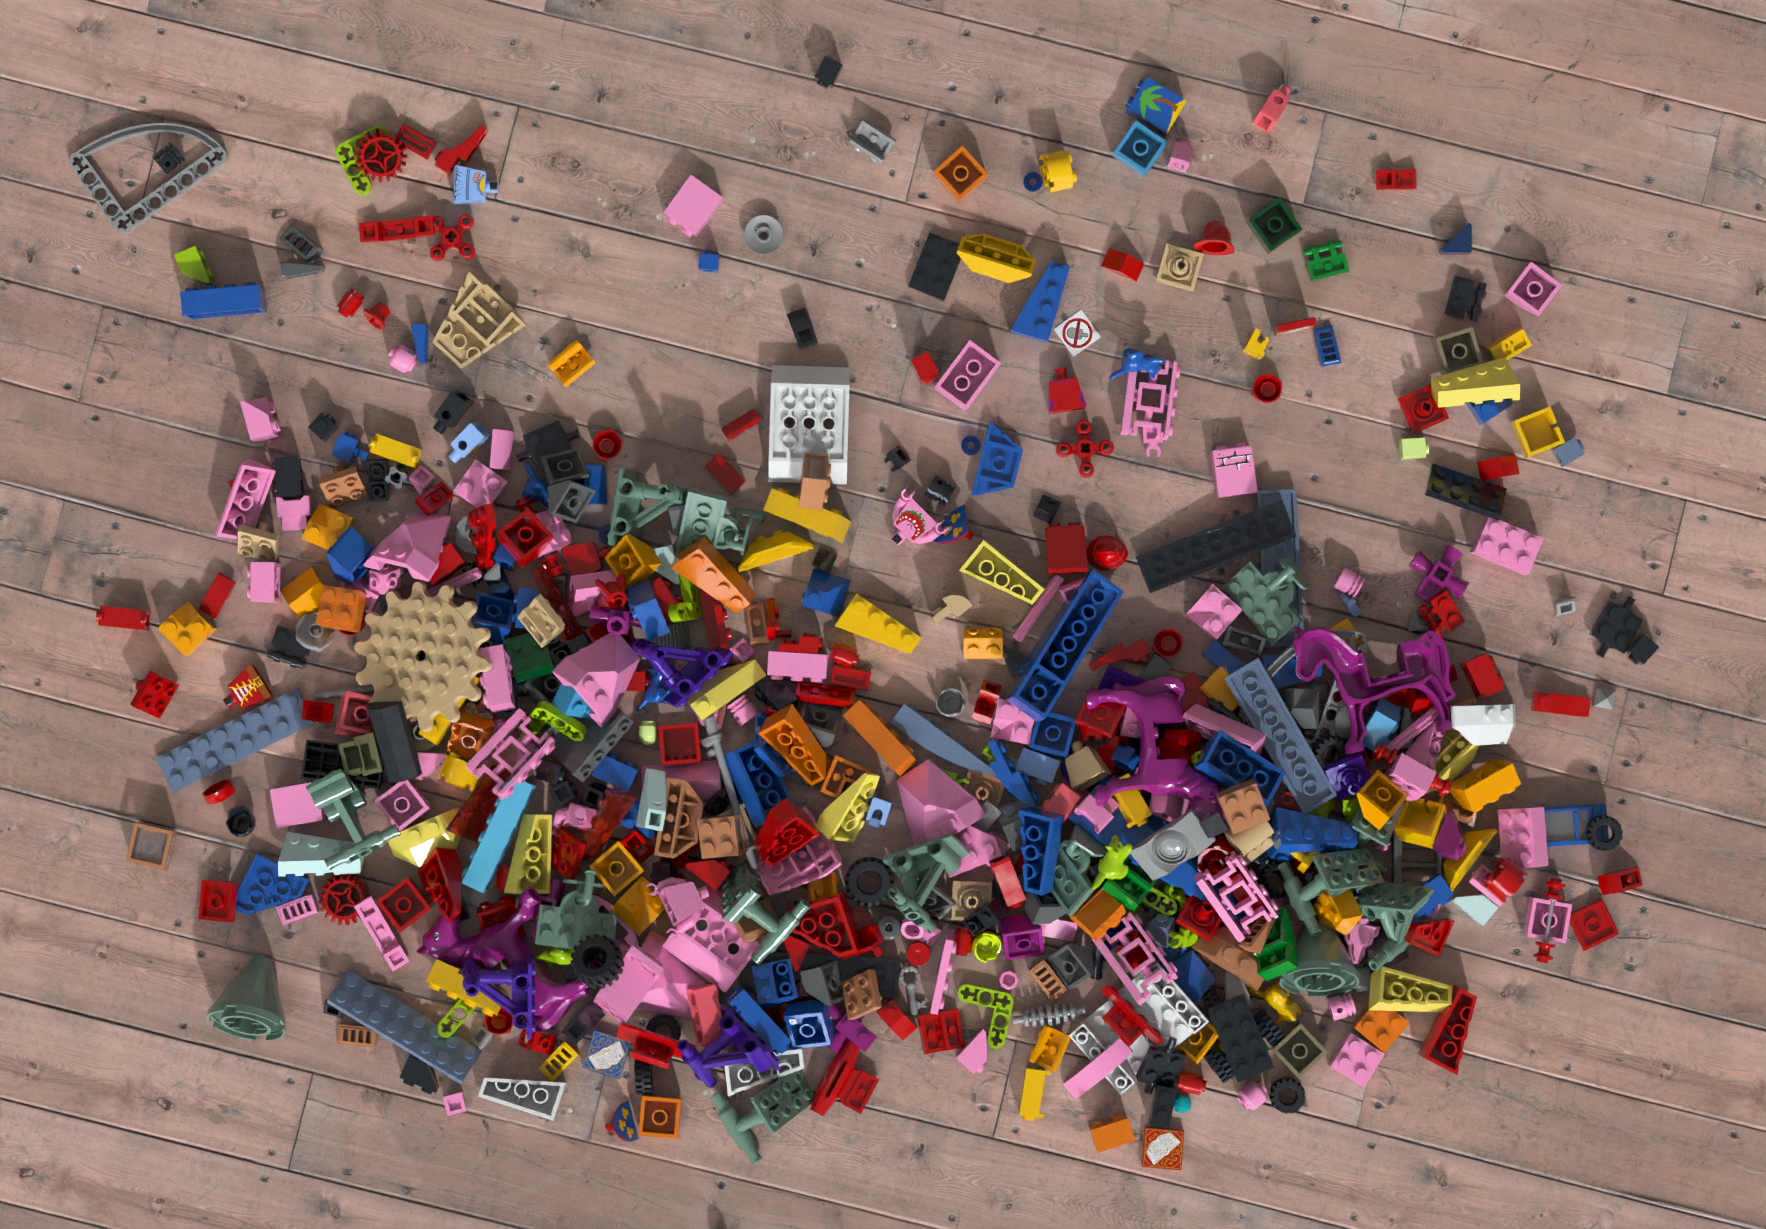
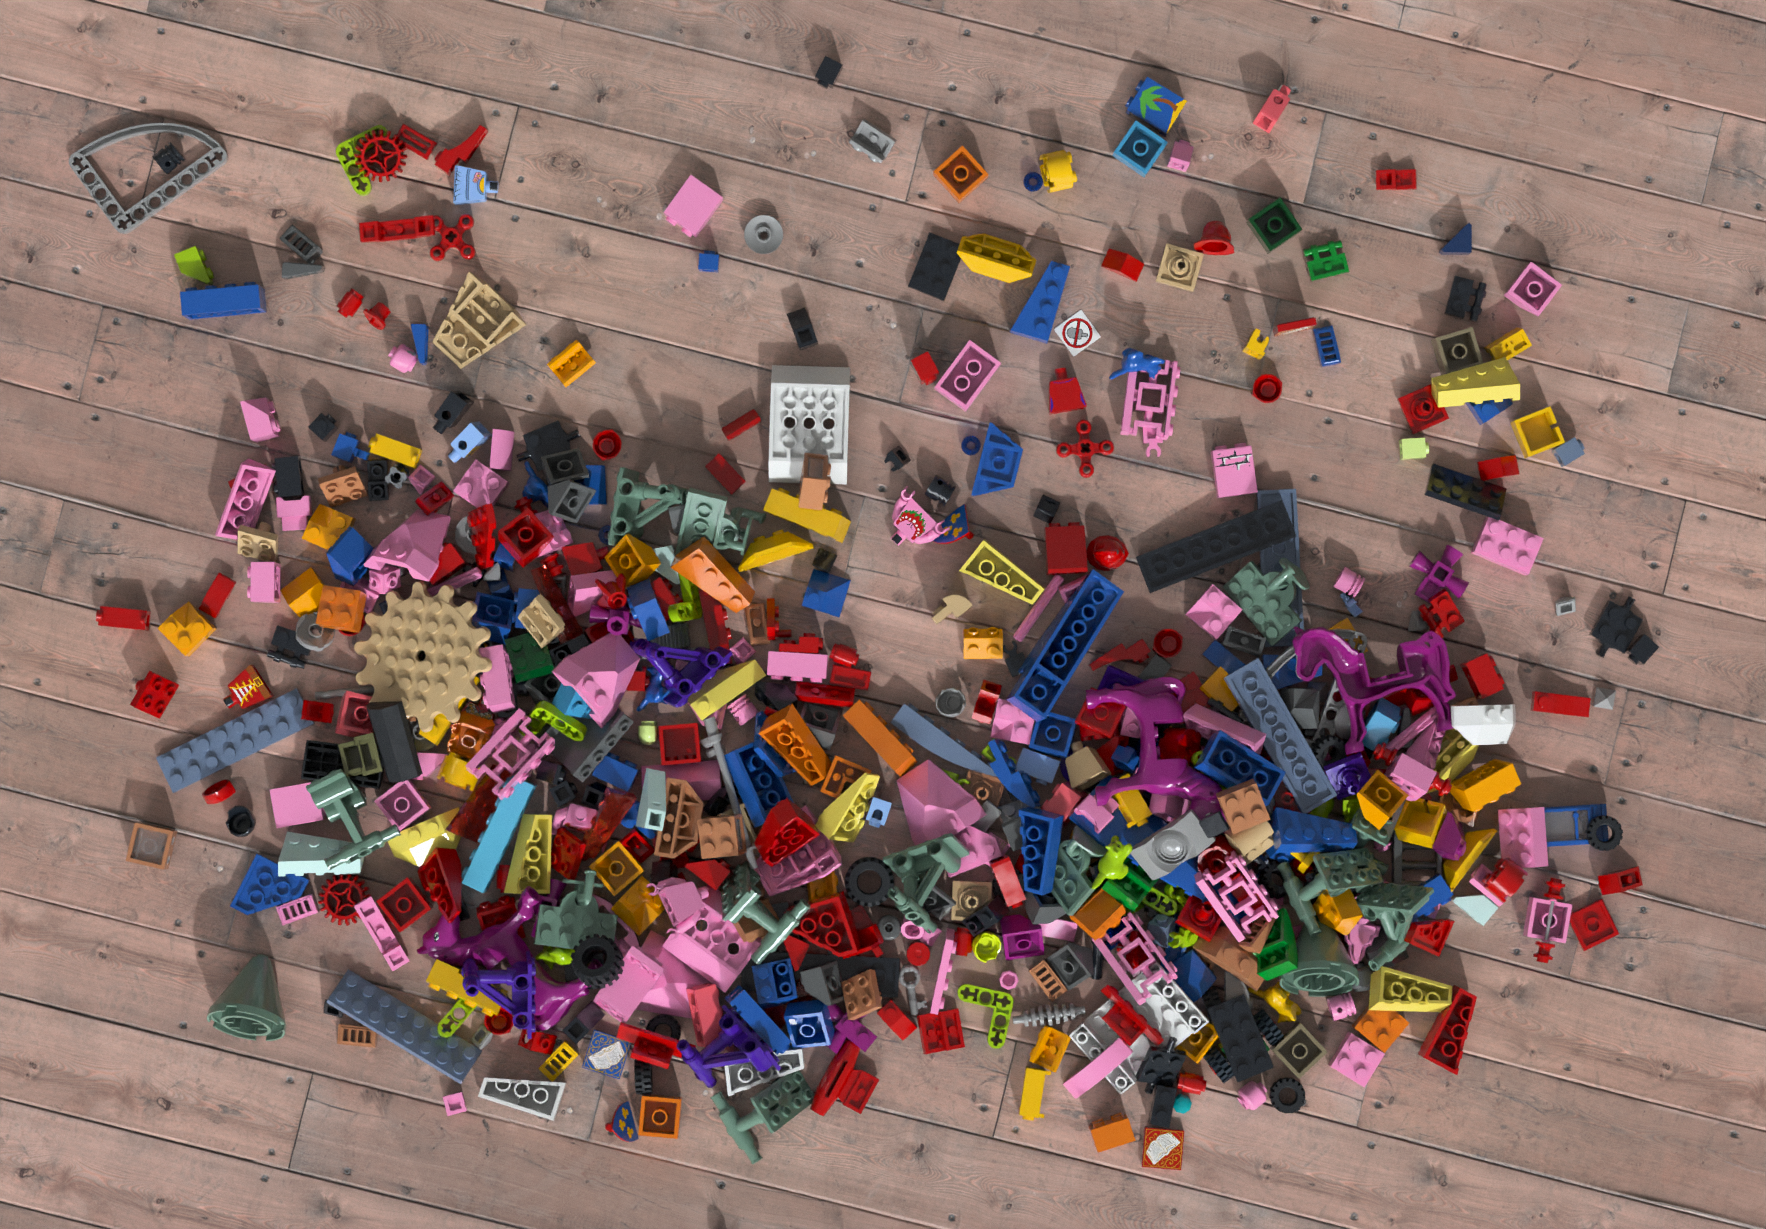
red plate [198,880,238,923] -> none
black slope [400,1054,439,1094] -> none
yellow wedge [835,594,921,654] -> none
bright pink slope [956,1028,987,1074] -> none

